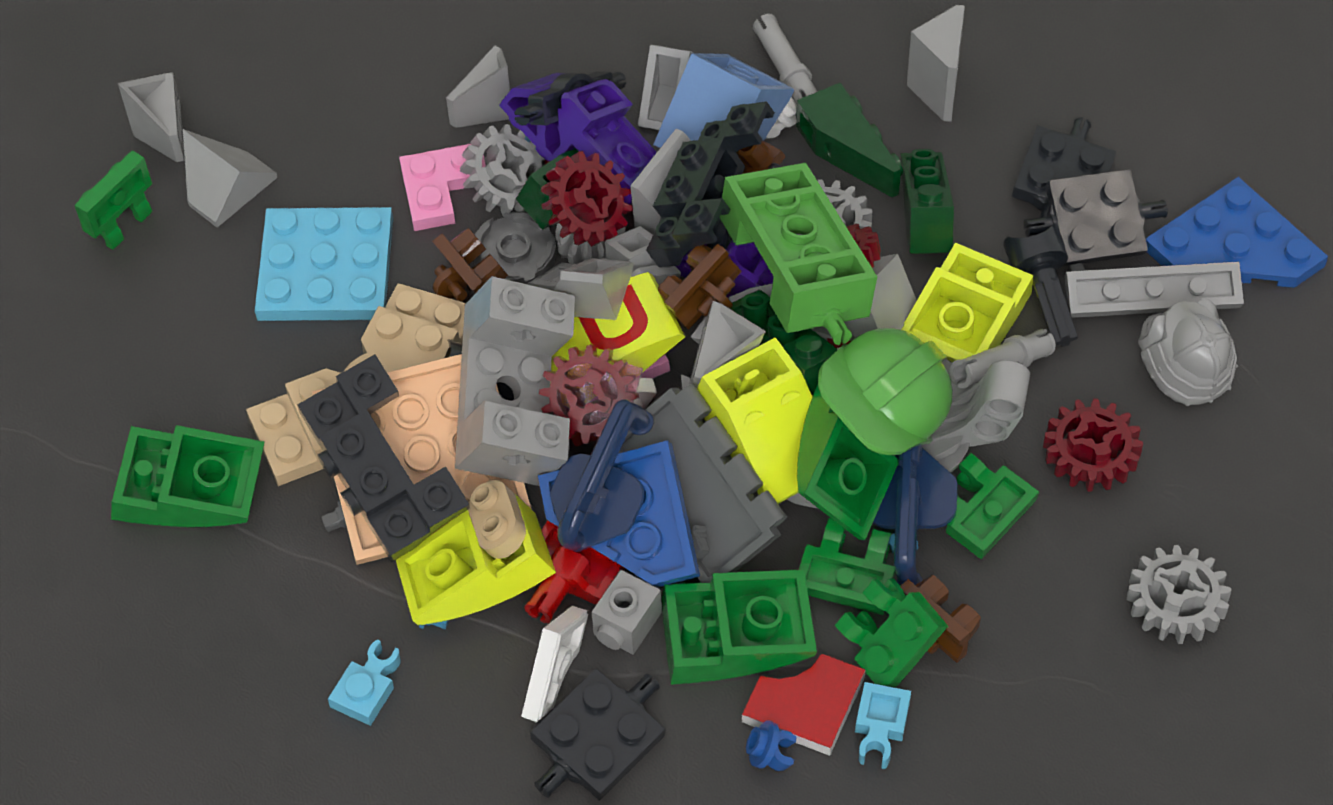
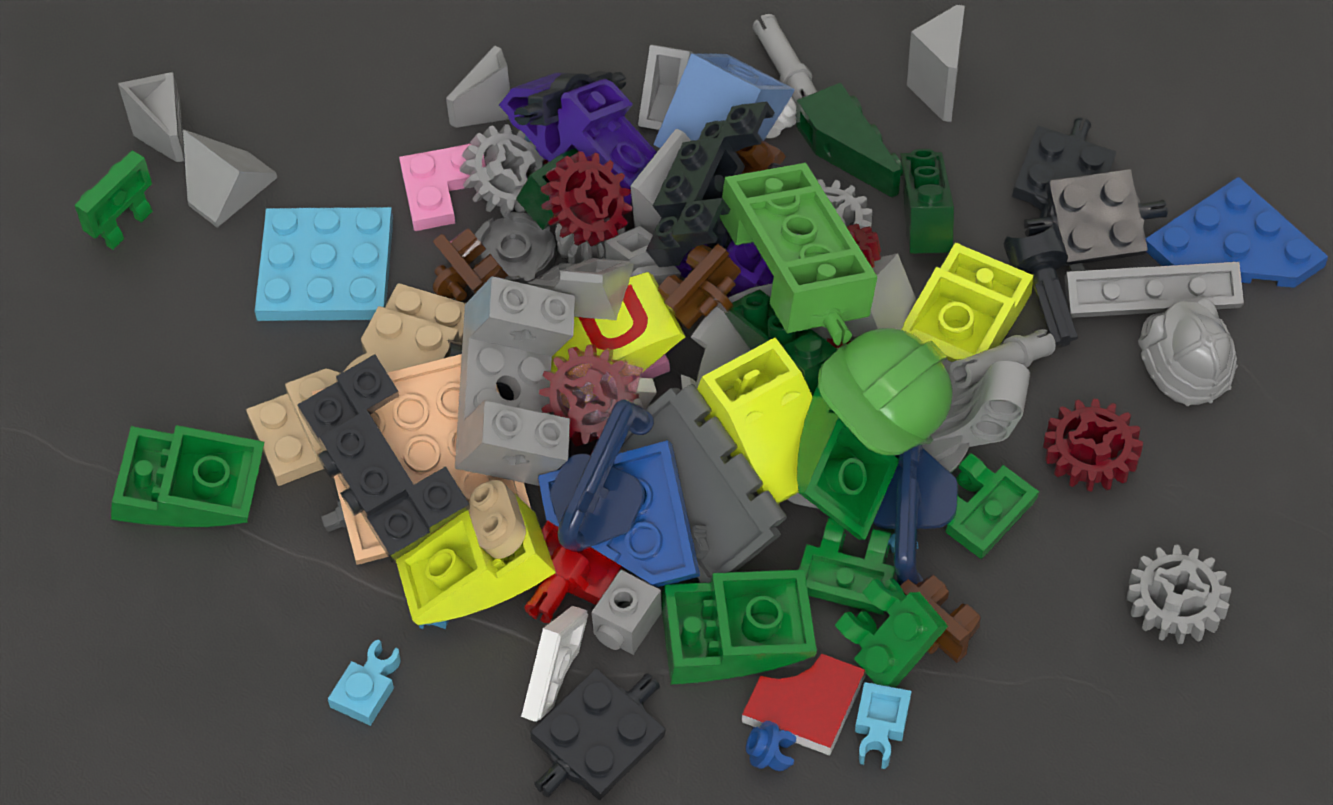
light grey slope [689,301,765,388] -> none

